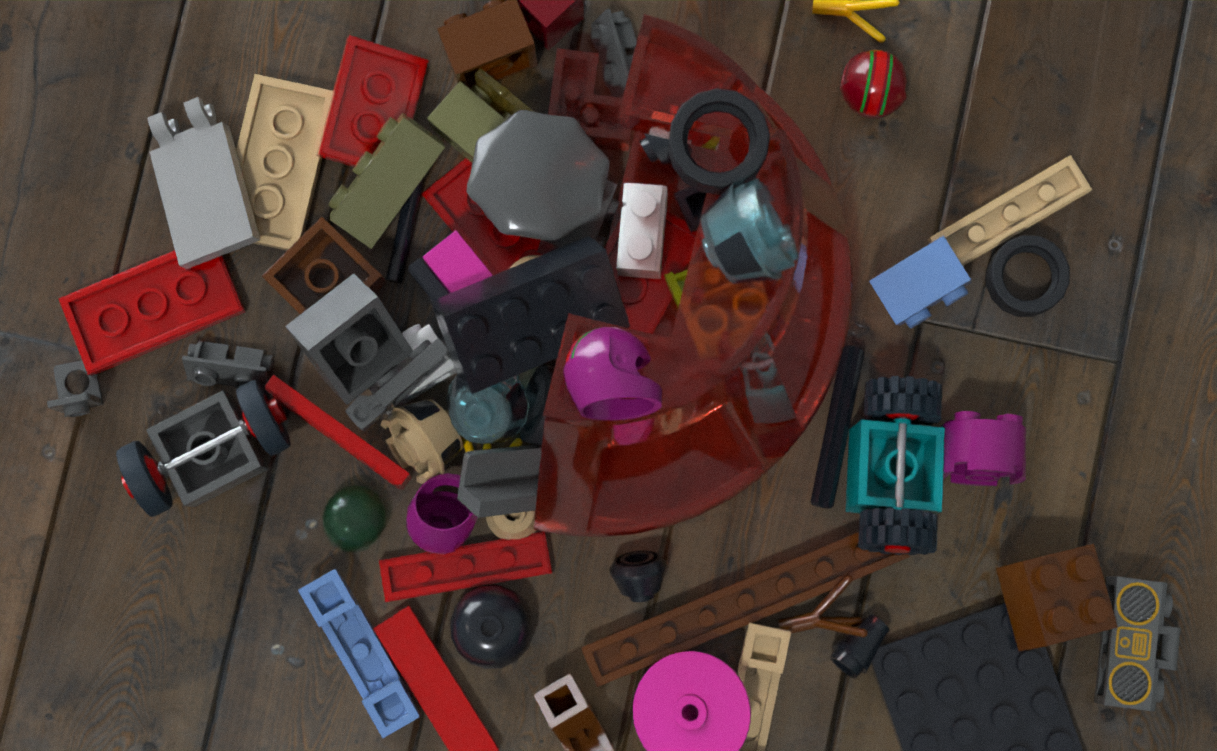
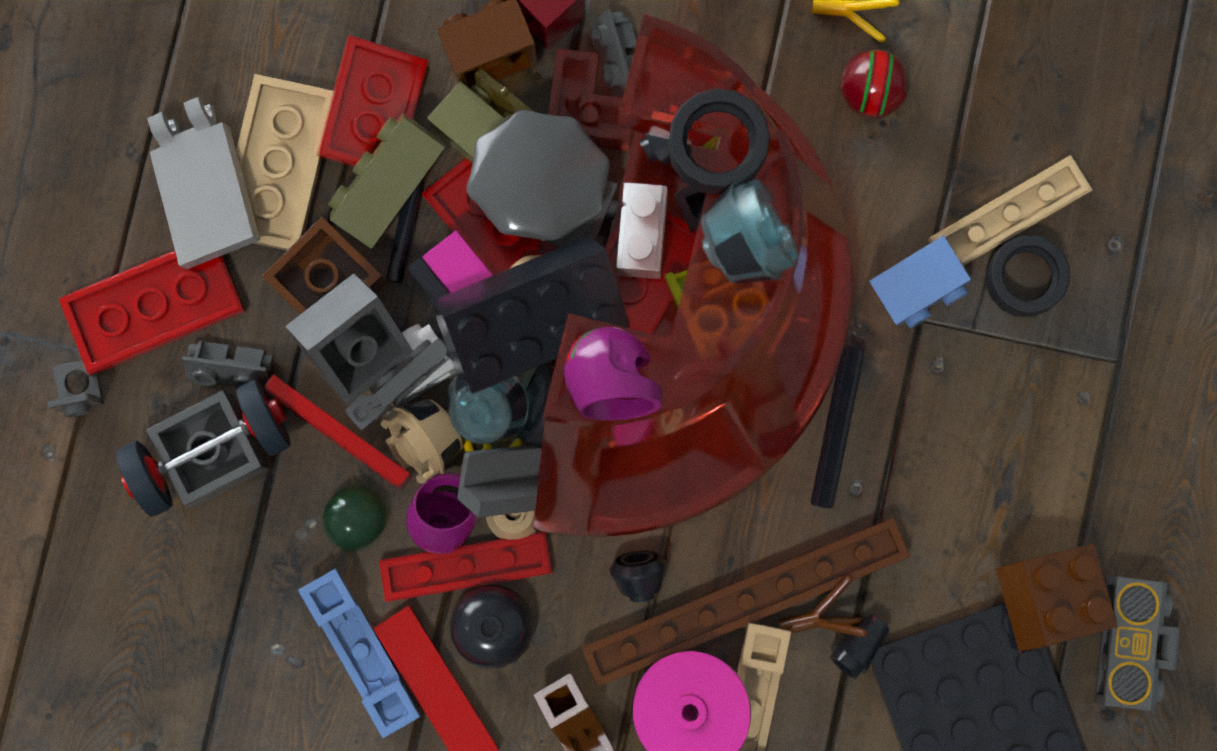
brick [845,376,945,555] -> none
magenta brick [940,411,1026,486] -> none

